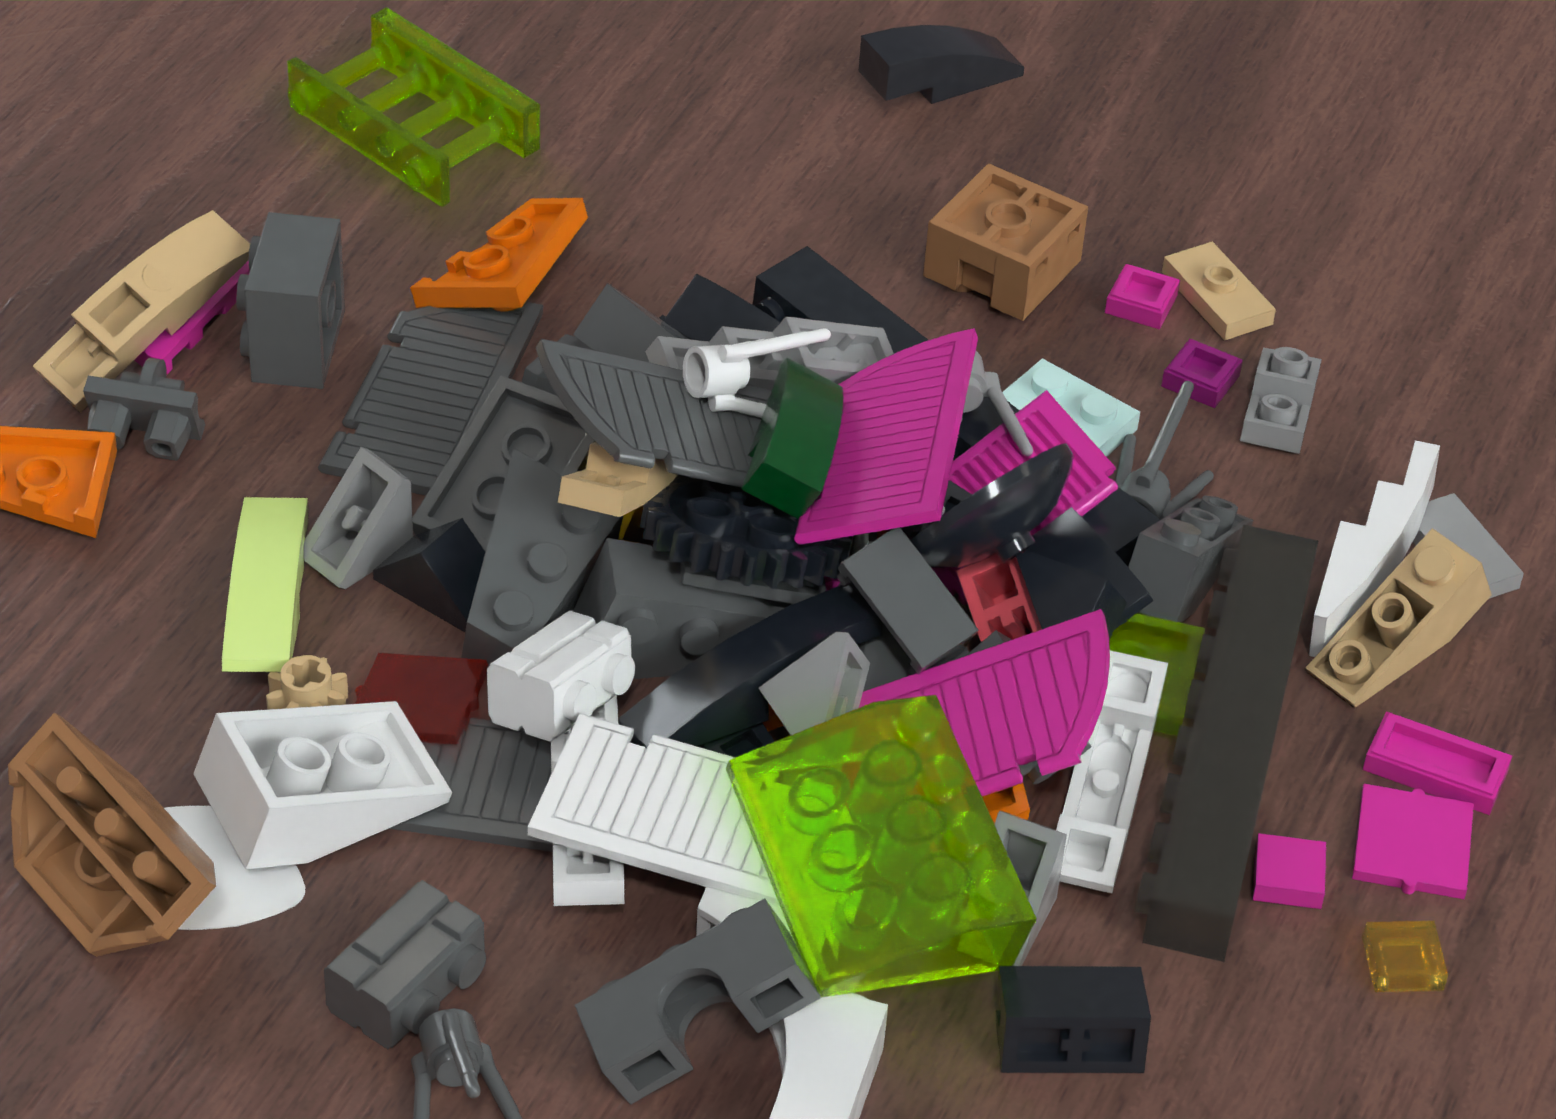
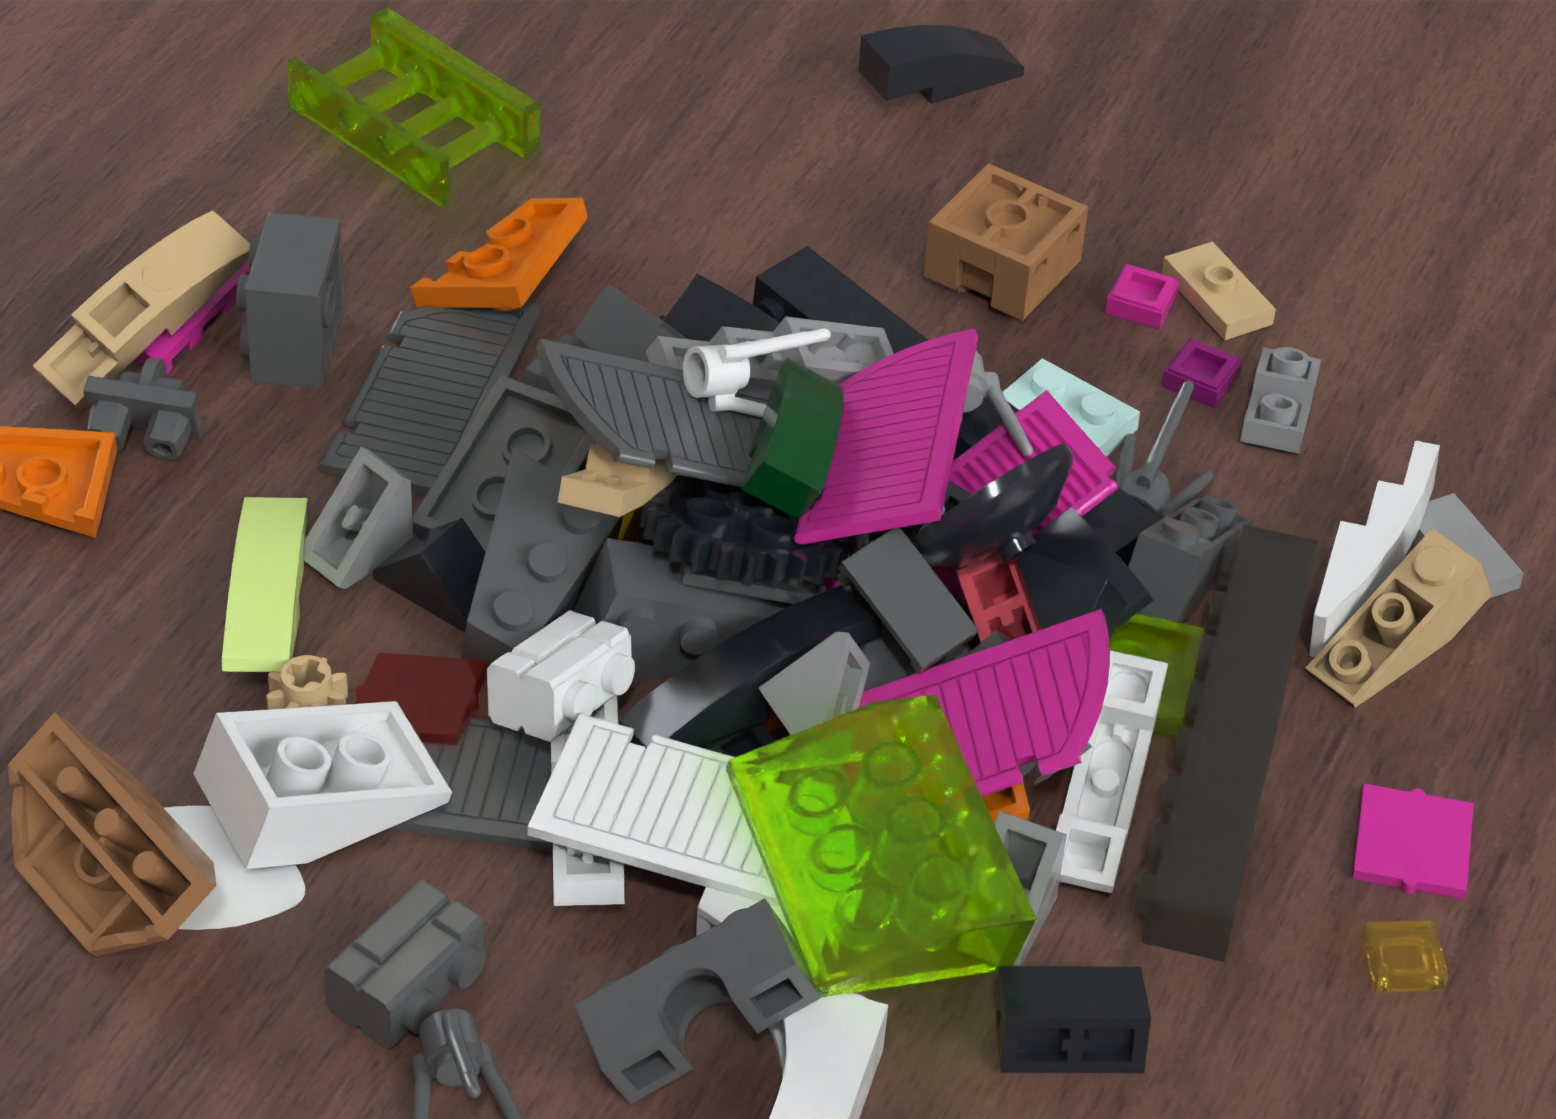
dark pink tile [1253,833,1326,909] -> none
dark pink tile [1363,711,1512,815] -> none

